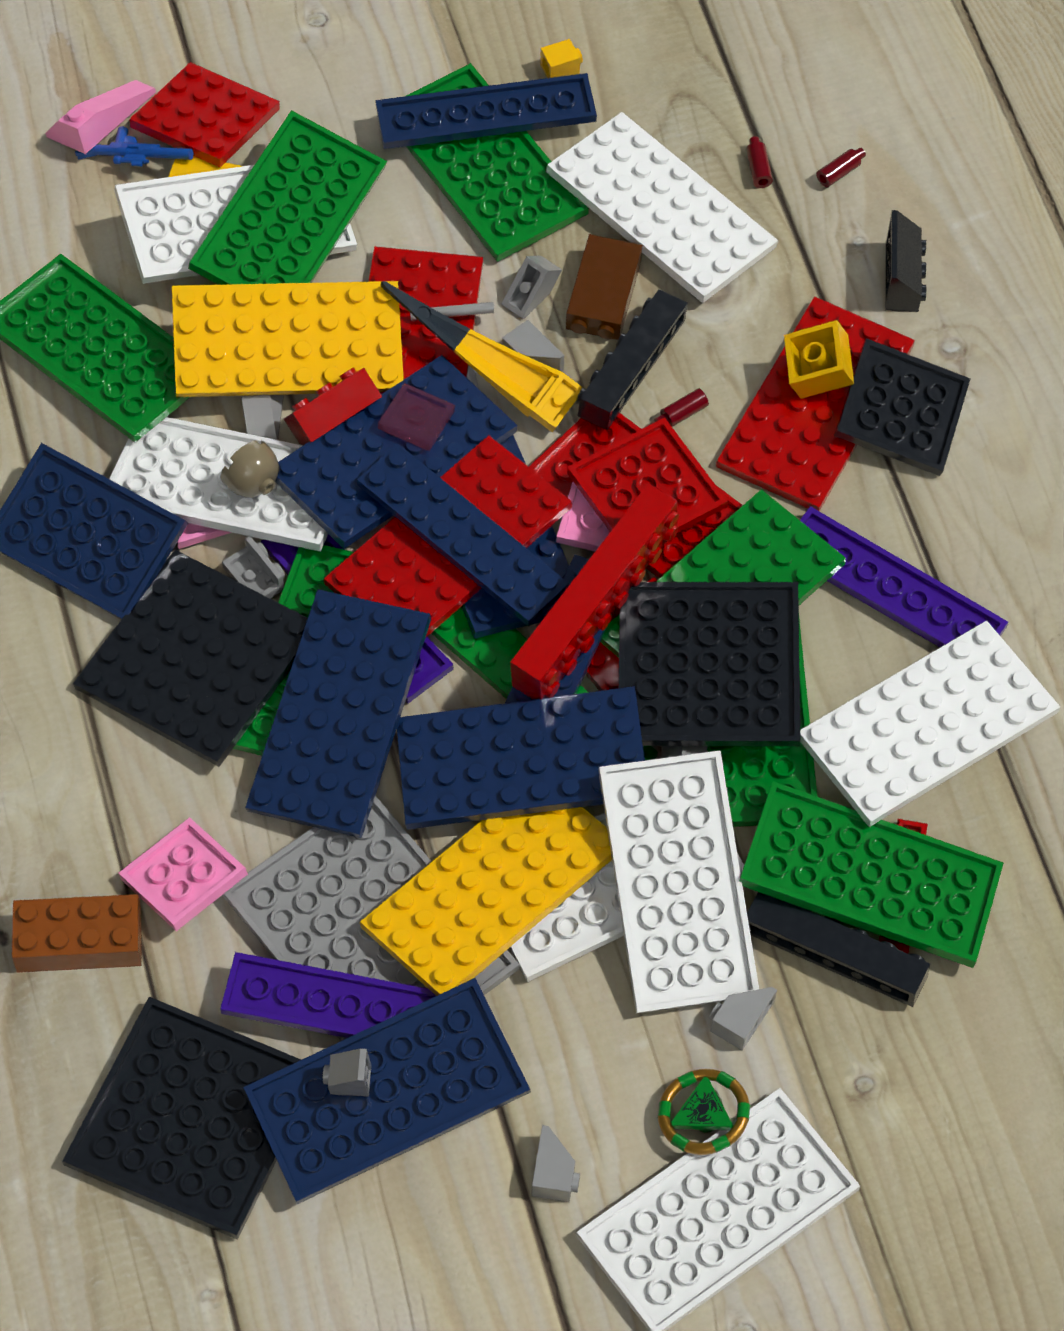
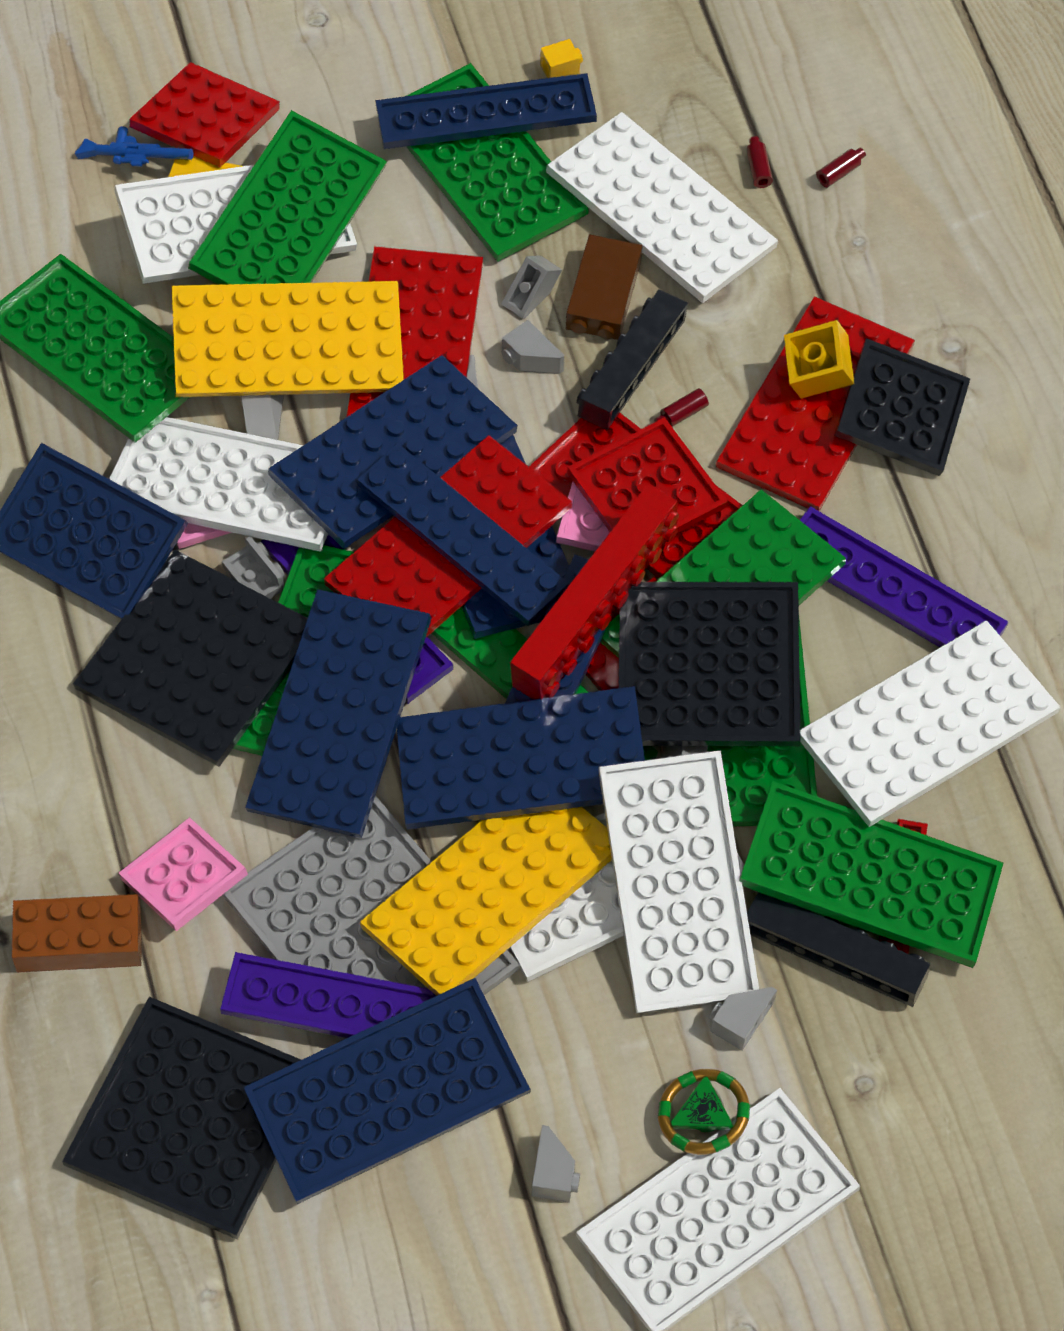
bright pink wedge [45,80,156,154] -> none
dark tan cylinder [220,440,279,498] -> none
red wedge [283,367,382,445] -> none
light grey slope [323,1049,372,1096] -> none
clear pink tile [378,383,455,451] -> none
yellow plate [380,281,583,432] -> none
light grey bar [410,302,494,320] -> none
black slope [885,210,927,312] -> none

